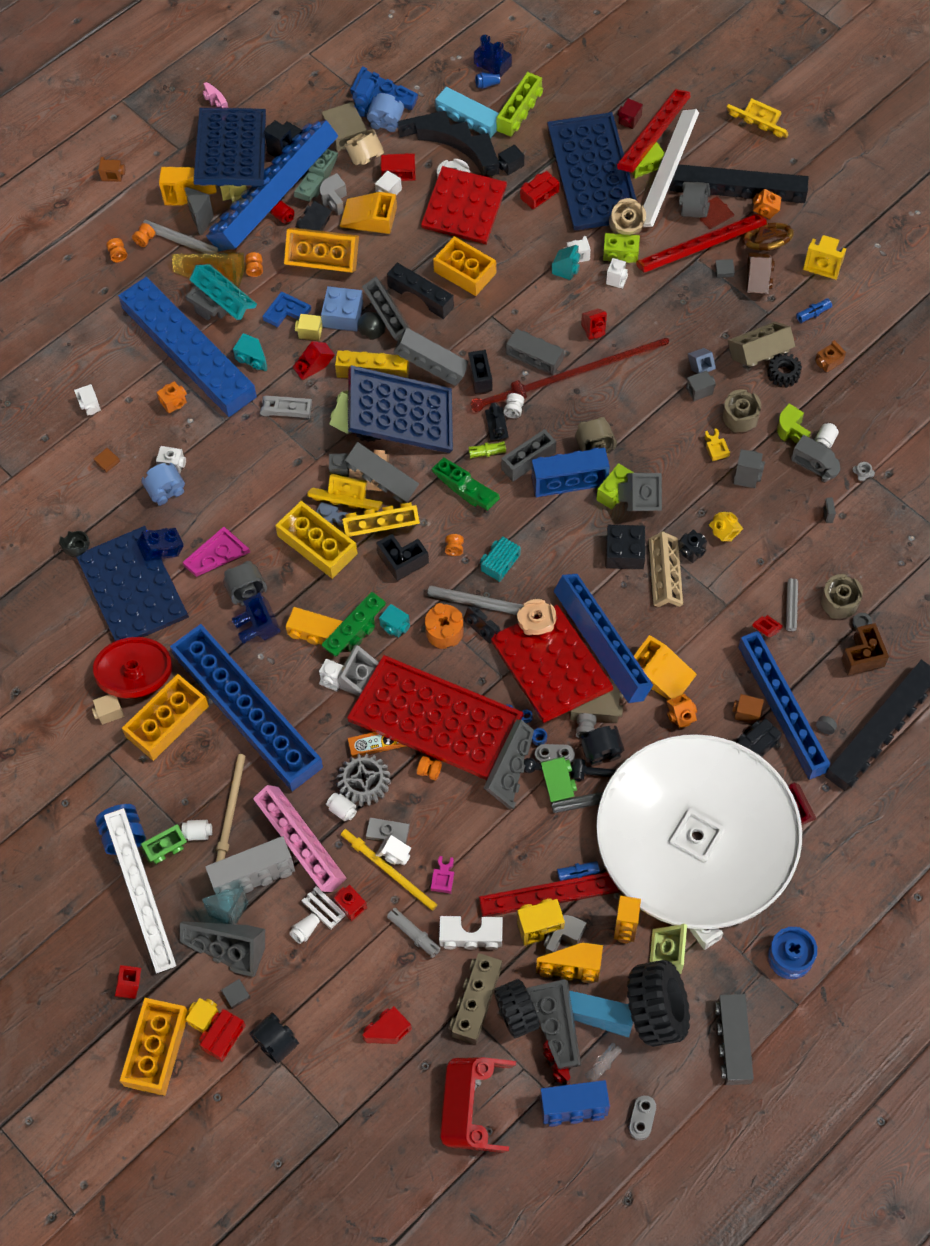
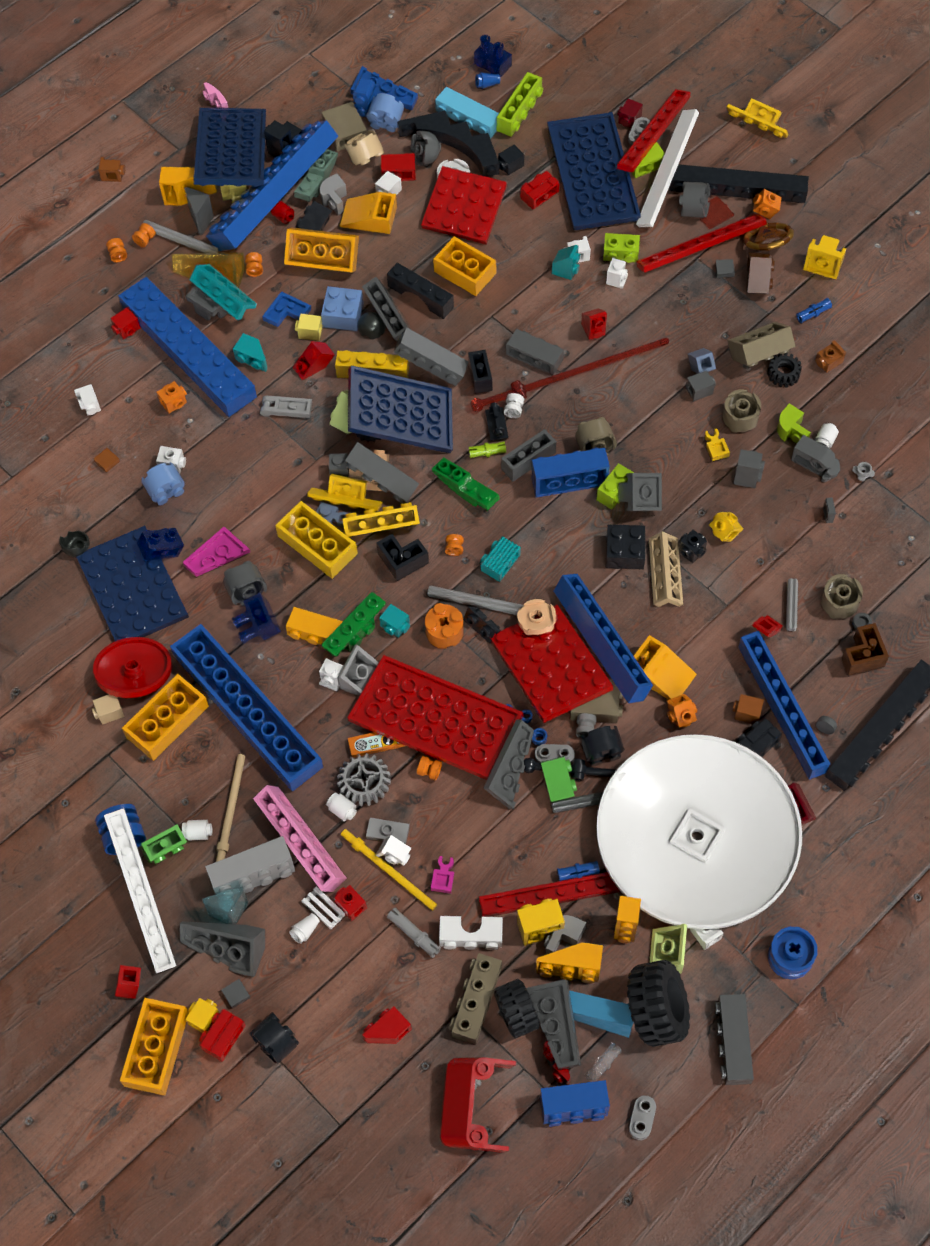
tan brick [609,198,646,235] -> none
none -> red brick [110,307,141,340]
none -> dark grey cylinder [410,131,441,166]
none -> light grey plate [628,117,650,145]

